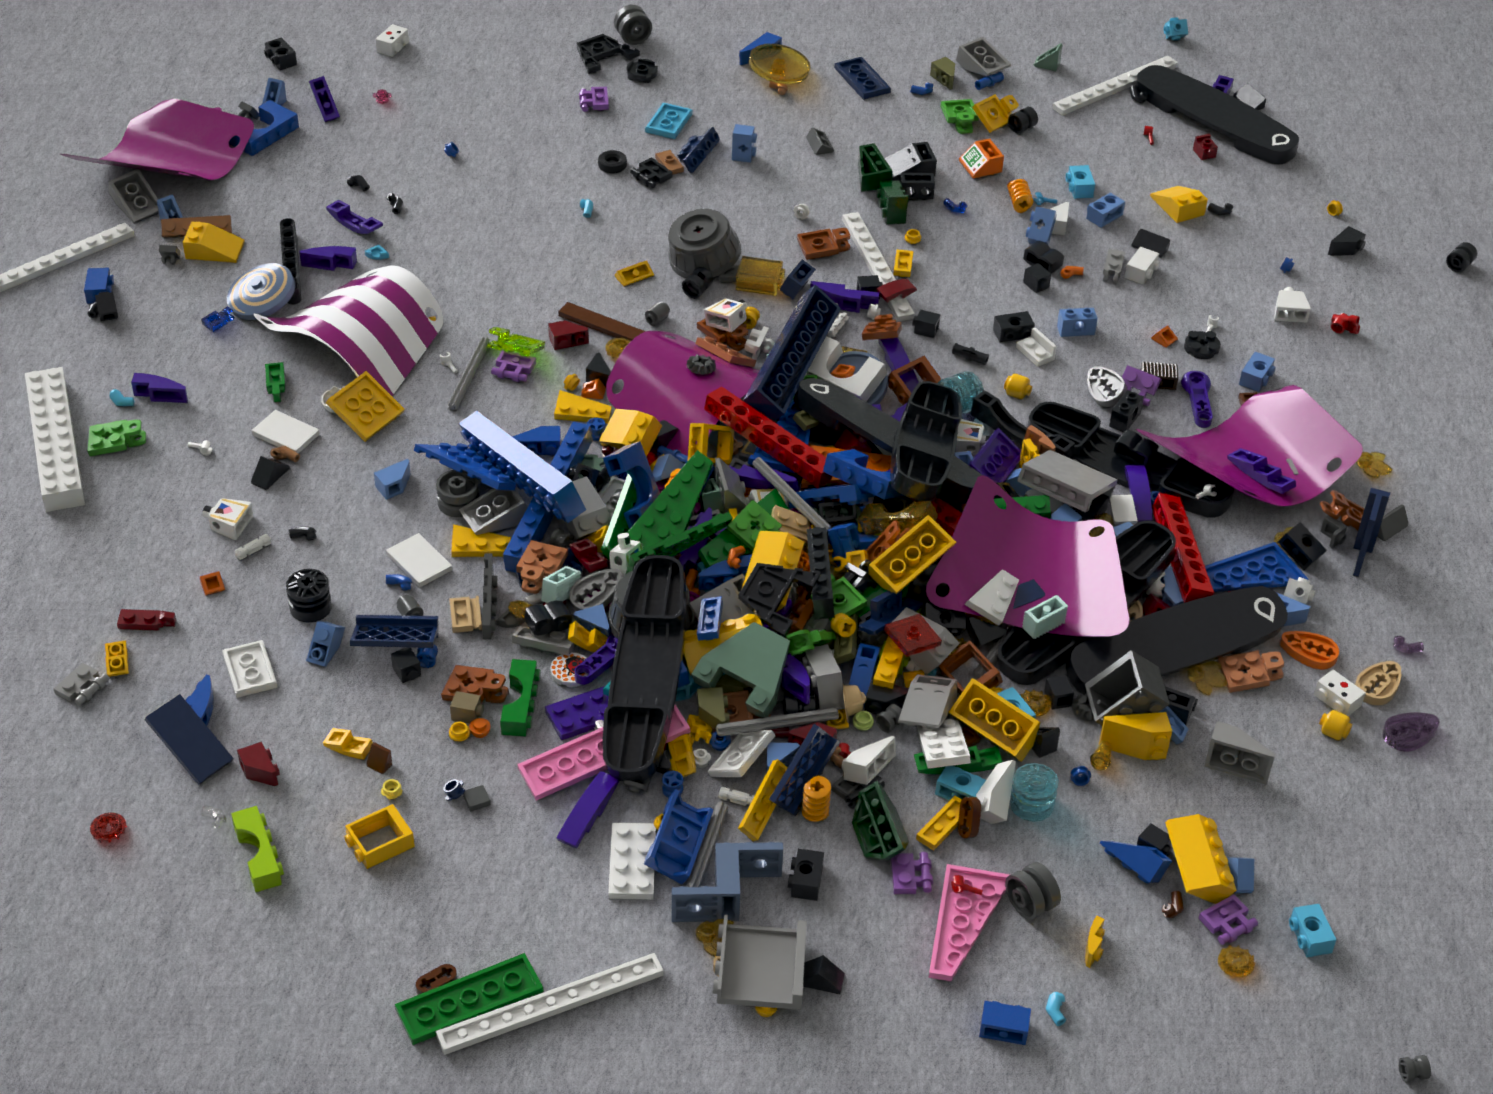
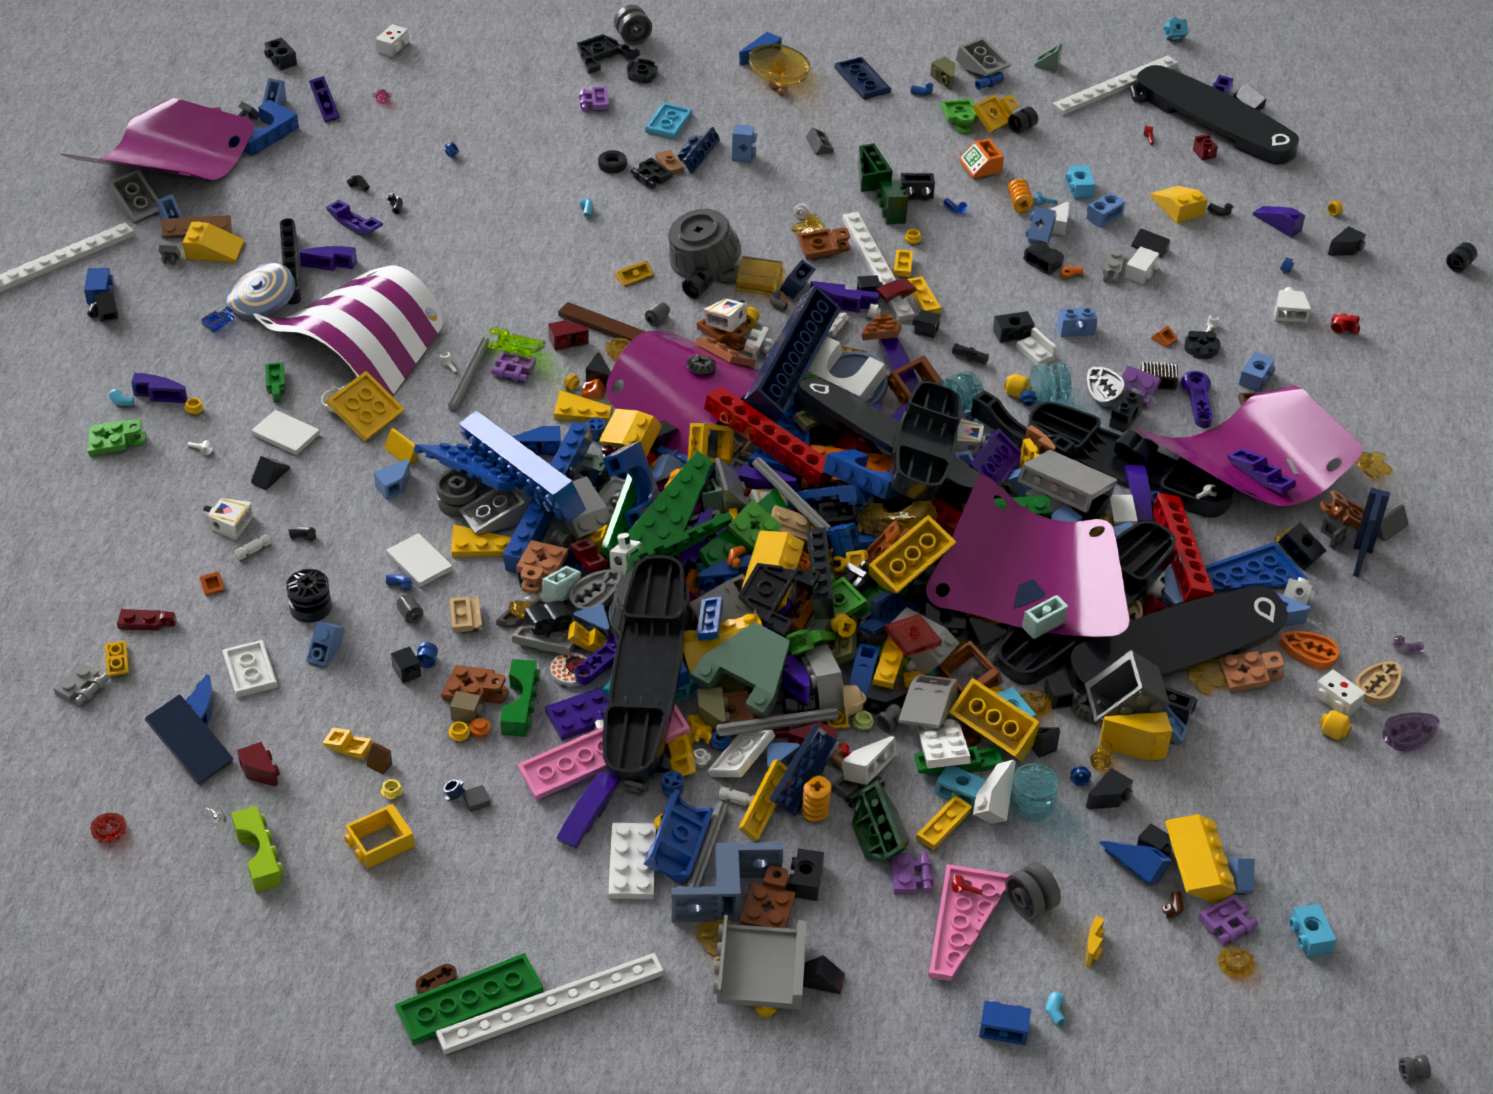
white brick [25,367,85,512] -> none
medium nougat arm [270,446,300,462] -> none
dark blue fence [350,615,439,648] -> none
medium azure tile [365,245,389,260] -> none
dark grey wing [482,553,498,639] -> none
orange slope [830,364,855,378] -> none
black slope [885,142,937,181] -> none
reddish brown beam [958,797,981,838] -> none
white wing [965,569,1019,626] -> none
black brick [1023,263,1051,293] -> none
light grey slope [1204,721,1275,785] -> none
none -> yellow plate [185,398,204,415]
none -> yellow slope [385,428,419,465]
none -> dark orange plate [740,865,796,928]
none -> dark grey arm [769,289,788,311]
none -> clear yellow plate [791,214,824,234]
none -> yellow plate [908,276,941,314]
none -> blue plate [1019,390,1037,406]
none -> clear light blue wheel [1030,362,1072,403]
none -> black slope [1086,768,1133,810]
none -> dark purple slope [1252,206,1305,238]

